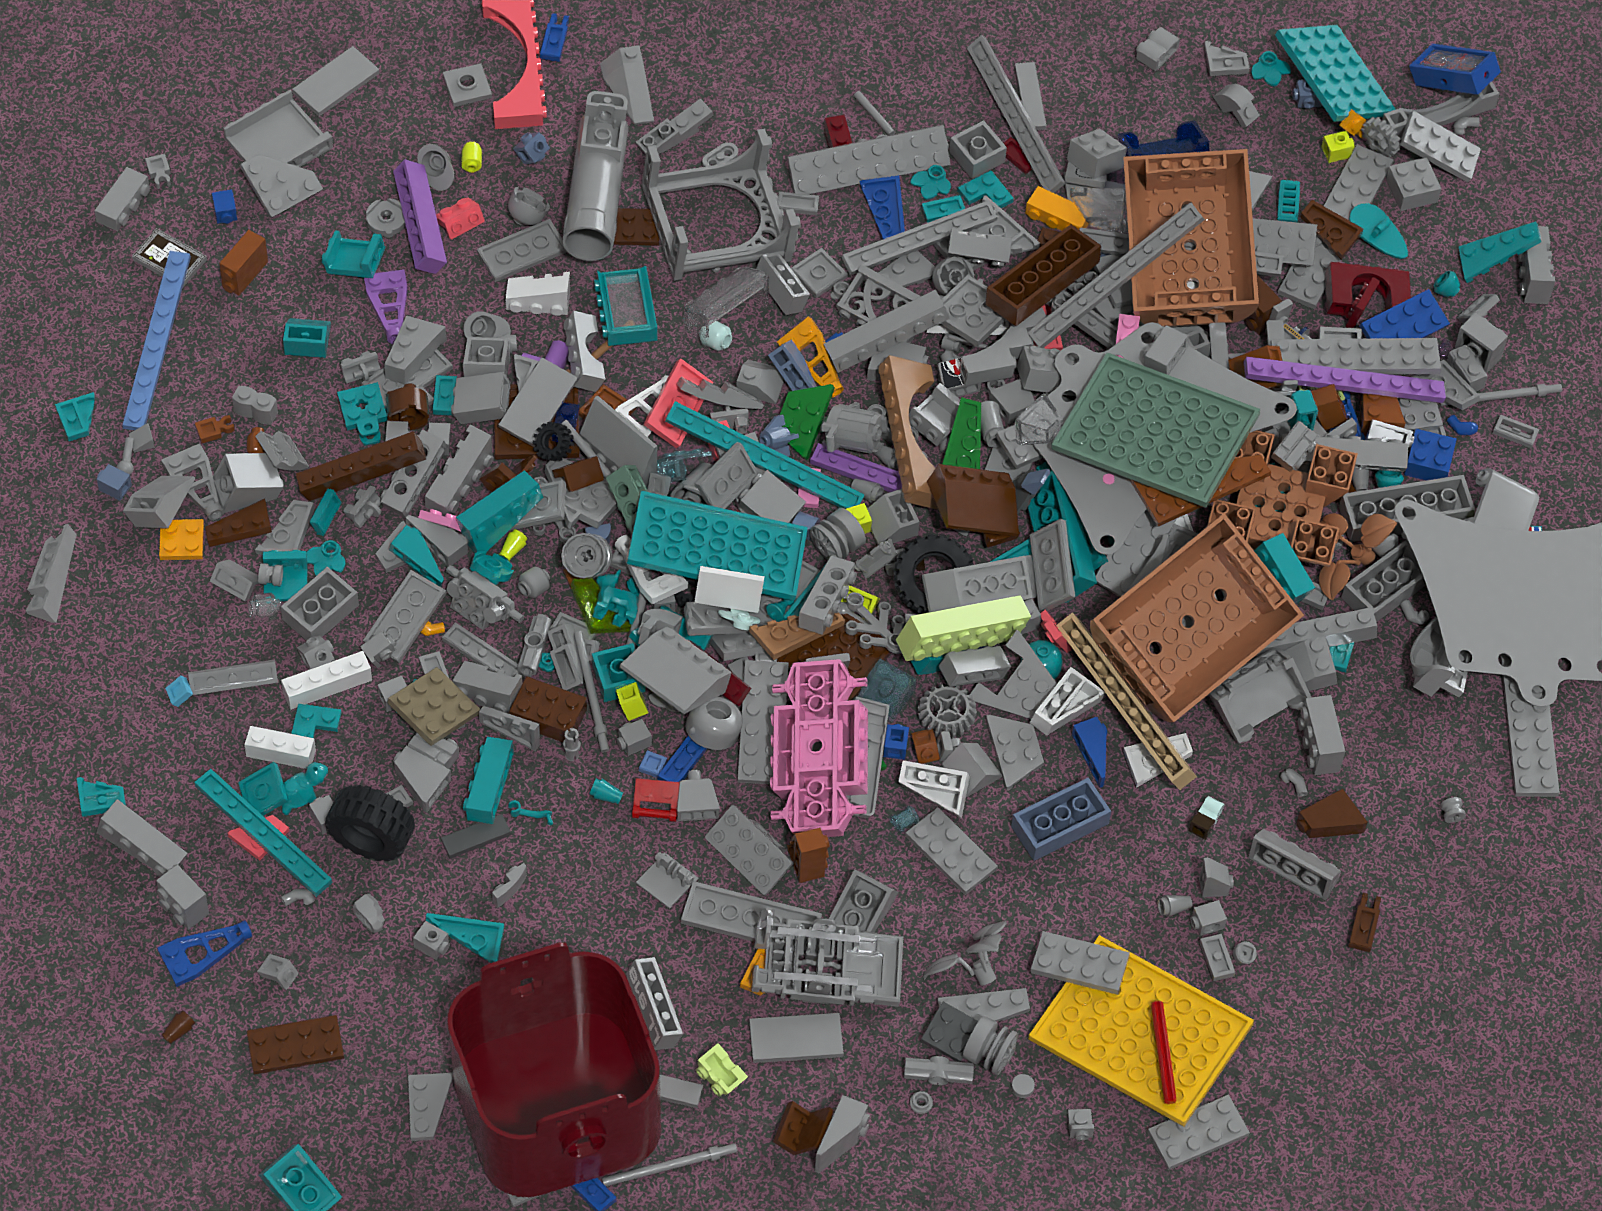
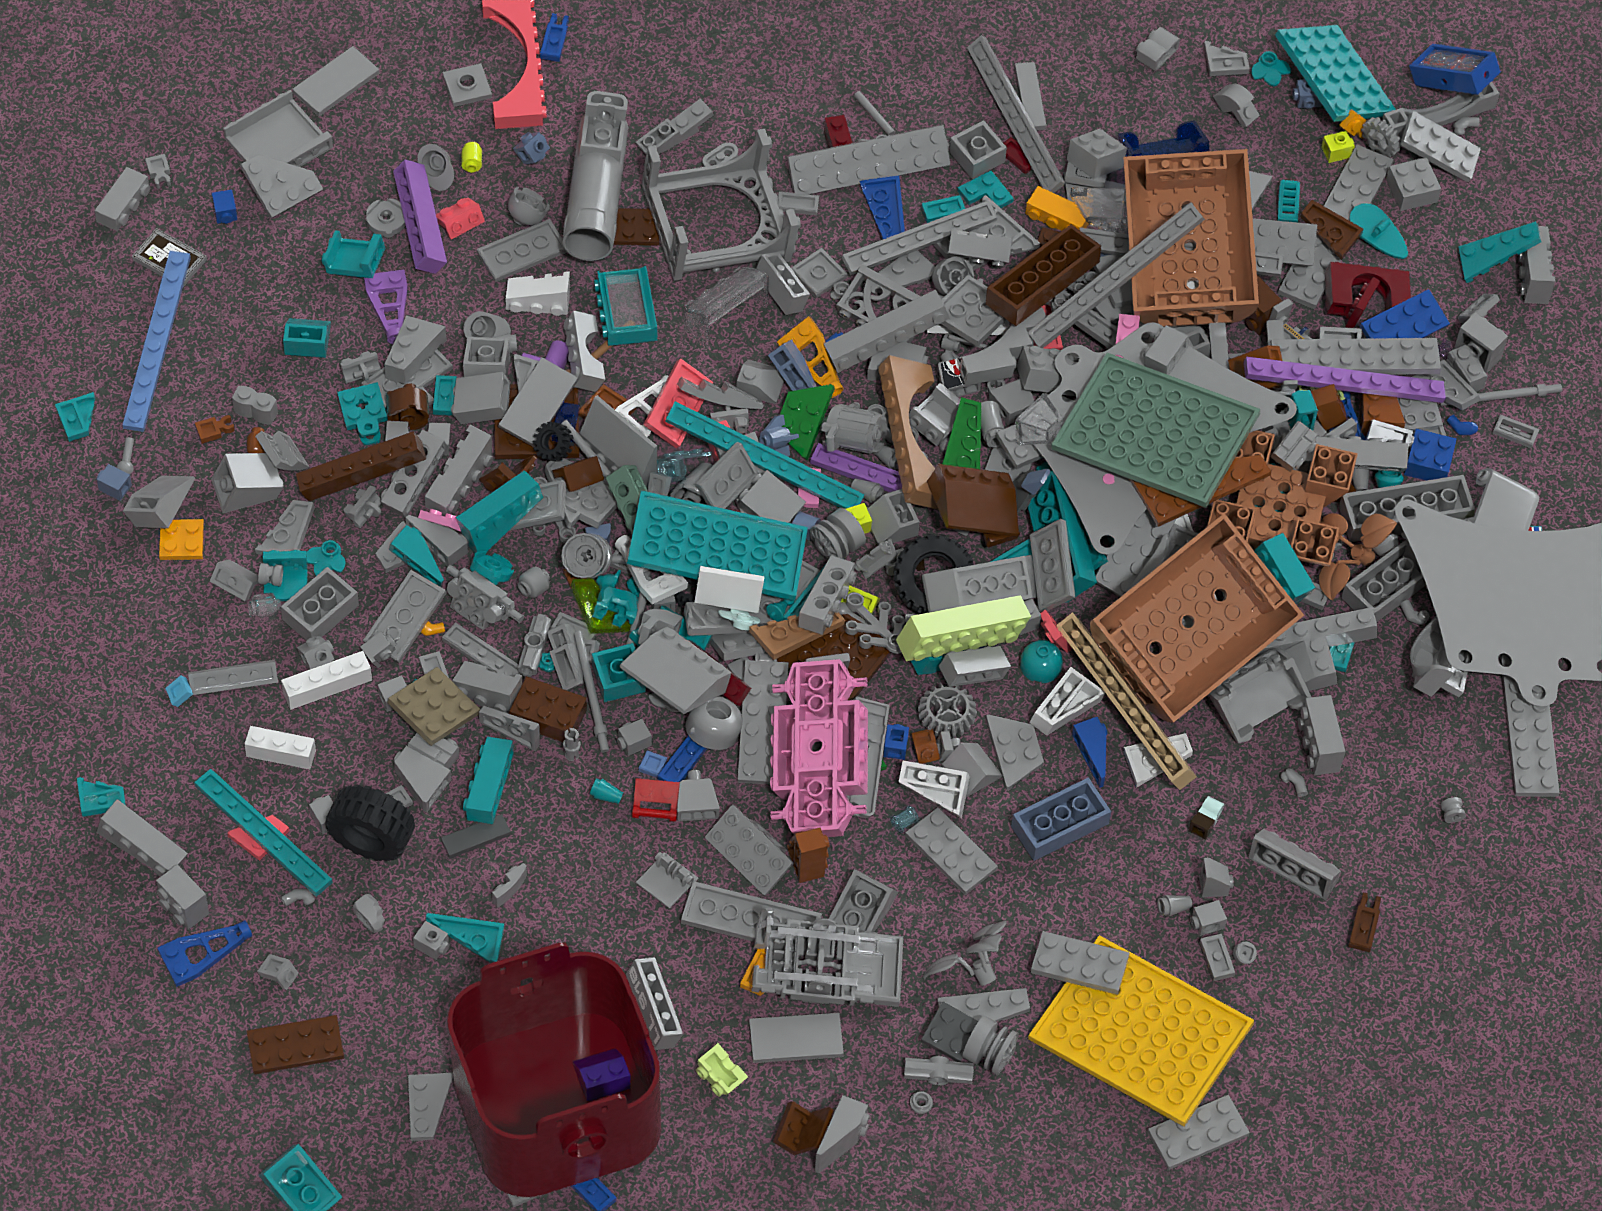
light grey wedge [26,524,76,623] -> none
light grey slope [129,423,154,452] -> none
light grey plate [161,443,224,521] -> none
reddish brown cone [162,1010,195,1044] -> none
reddish brown wing [205,498,272,547] -> none
dark orange brick [219,230,268,295] -> none
teal plate [238,762,288,816] -> none
teal animal [281,762,328,815] -> none
teal plate [291,703,342,738] -> none
teal tile [310,489,341,536] -> none
neon yellow cone [499,529,528,561] -> none
teal piece [508,800,553,825] -> none
light grey wedge [600,45,654,125] -> none
light grey bar [602,1143,737,1186] -> none
neon yellow brick [616,682,649,721] -> none
light grey tile [660,1075,703,1108] -> none
light aqua head [701,321,732,351] -> none
clear light blue slope [858,659,917,723] -> none
teal plate [911,165,951,200] -> none
light grey wing [970,630,1057,719] -> none
light grey tile [1011,1074,1035,1098] -> none
light grey bracket [1068,1109,1094,1140] -> none
red axle [1151,1001,1177,1105] -> none
reddish brown slope [1297,789,1368,838] -> none
teal cone [1434,271,1460,297] -> none
none -> dark purple slope [573,1049,630,1102]

